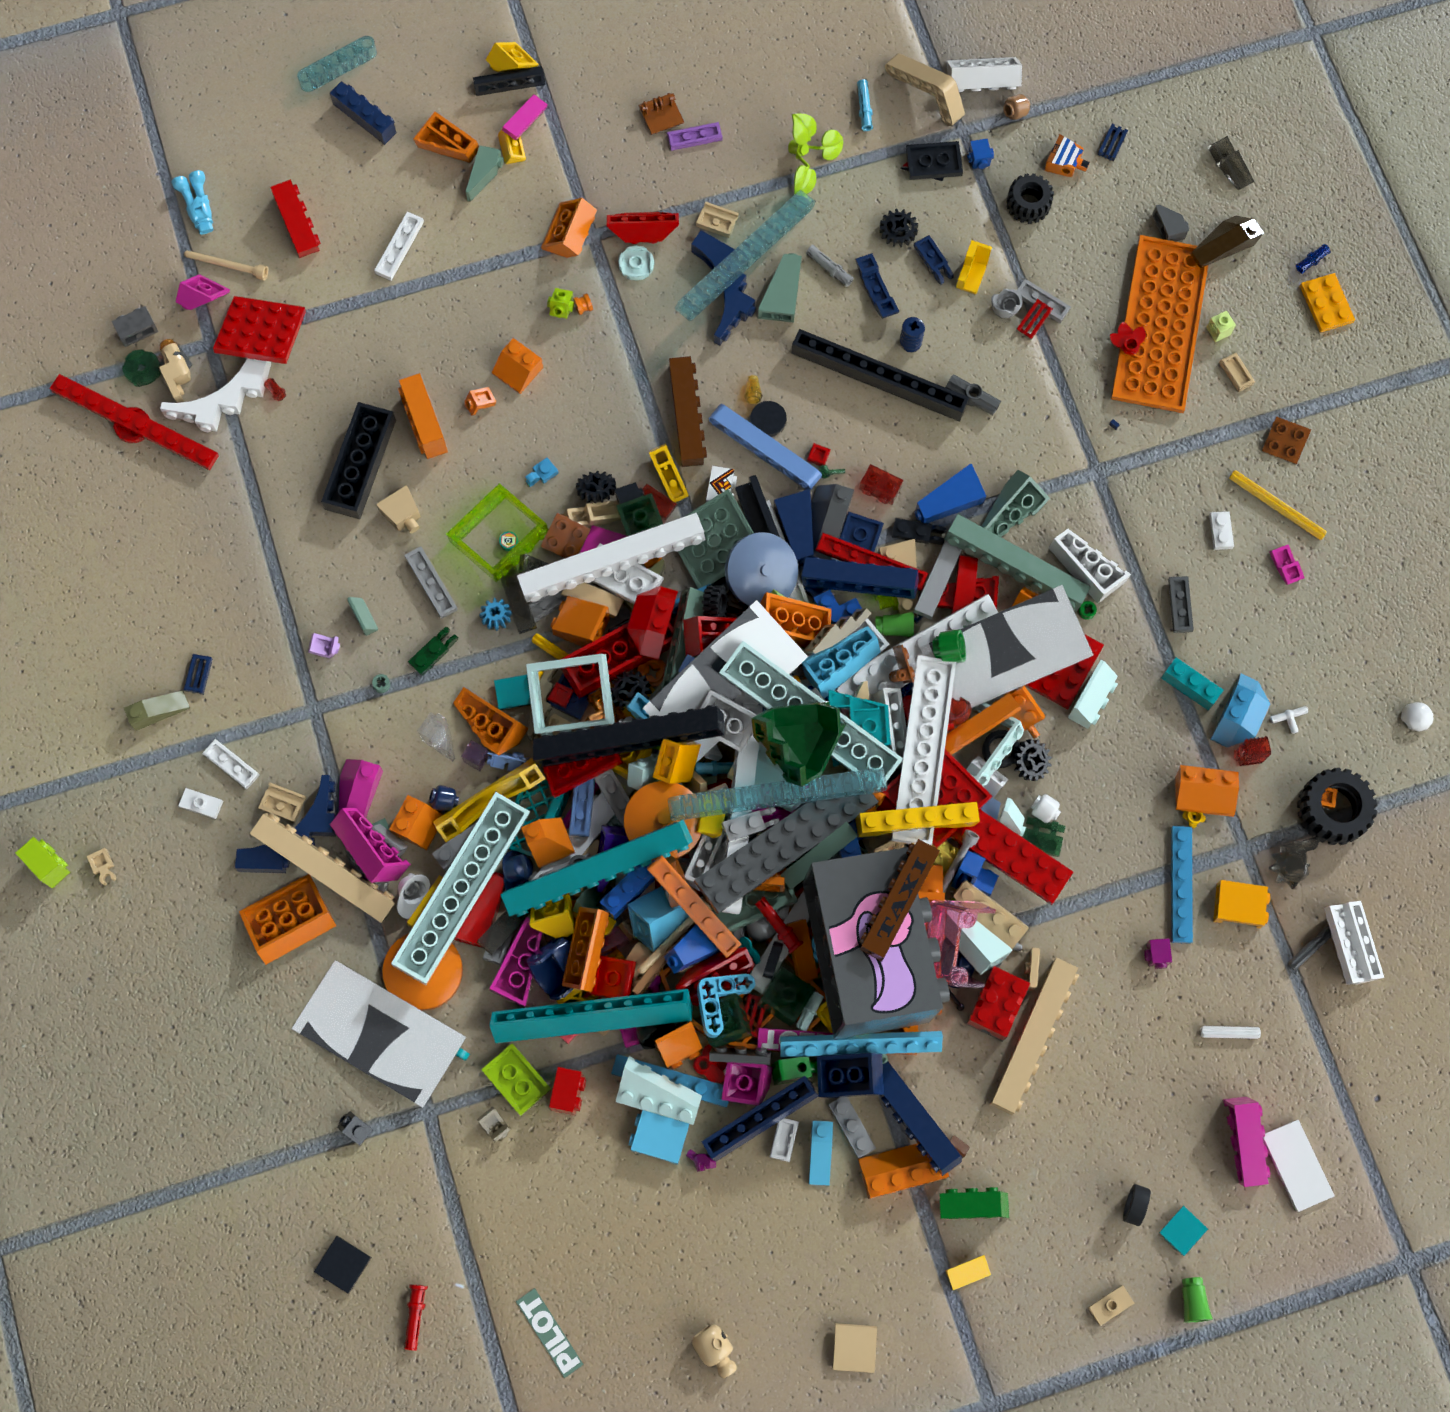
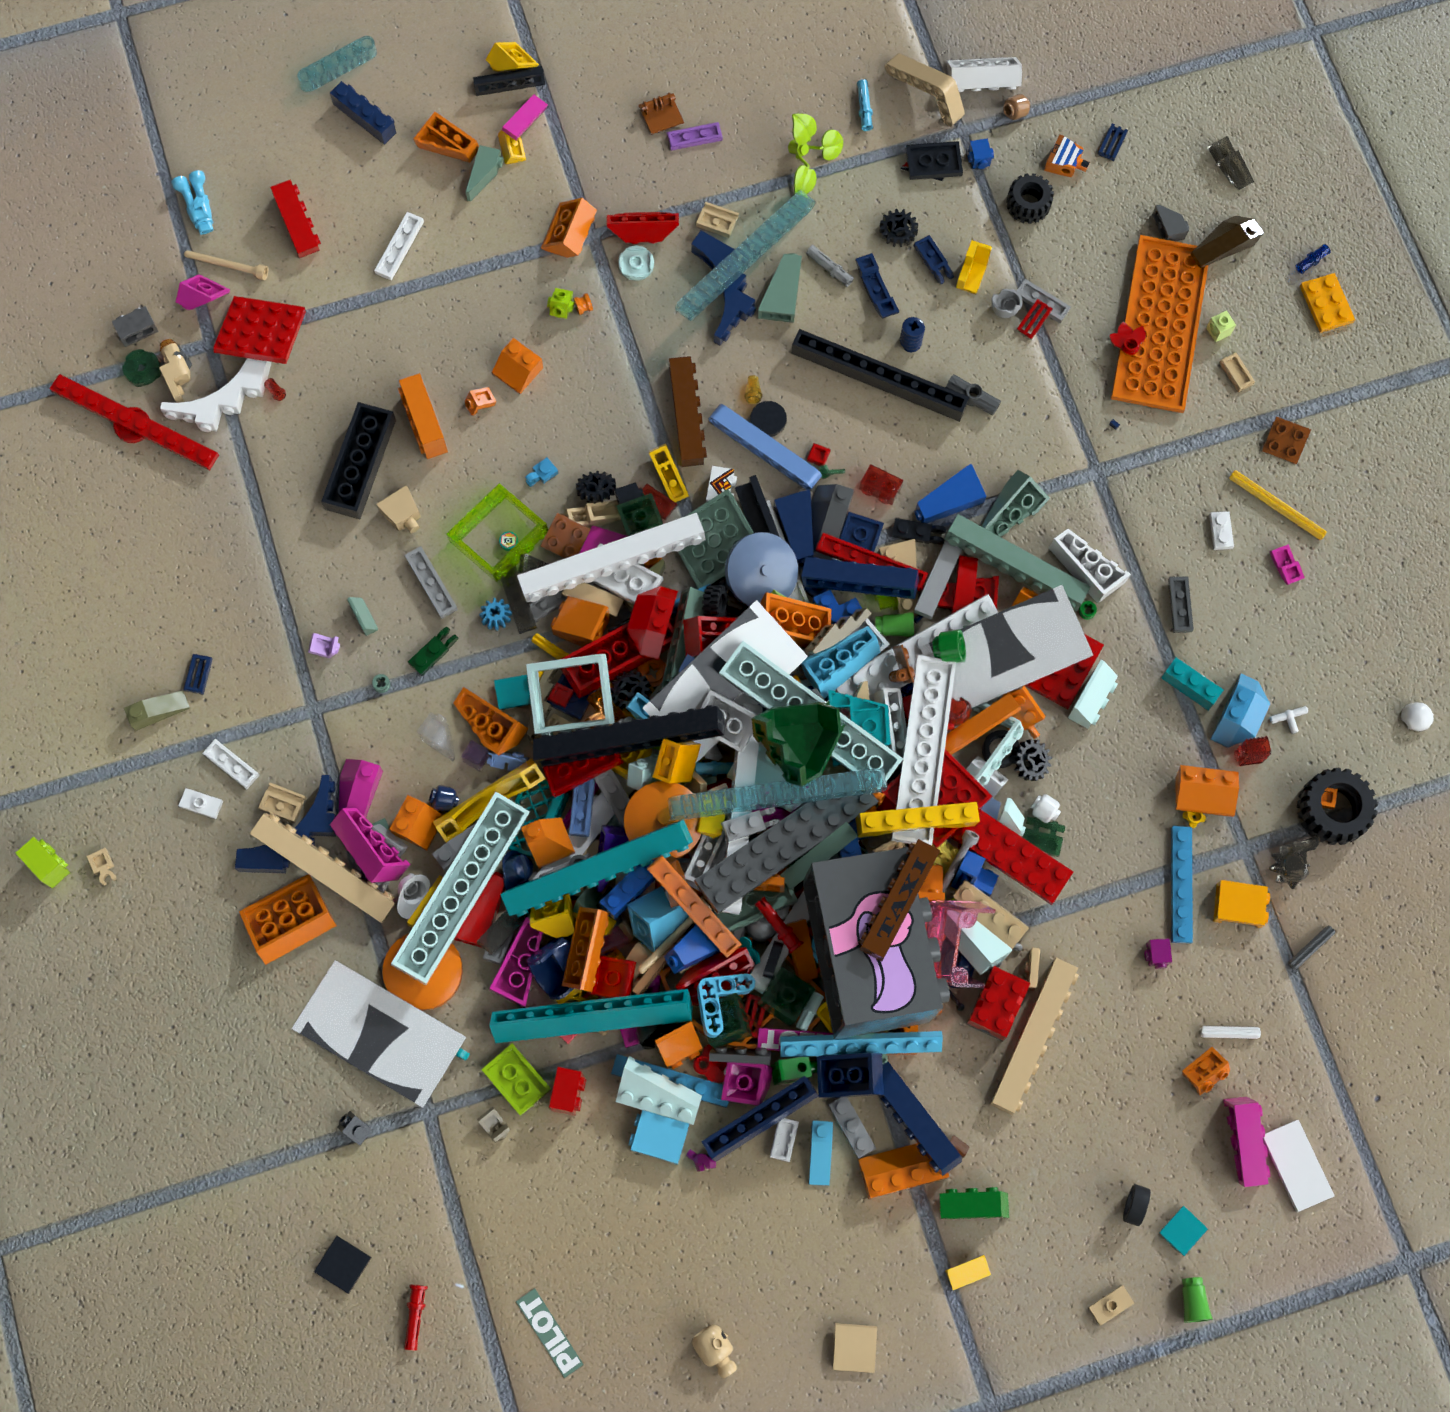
white brick [1324,901,1384,985] -> none
none -> orange bracket [1182,1047,1230,1096]

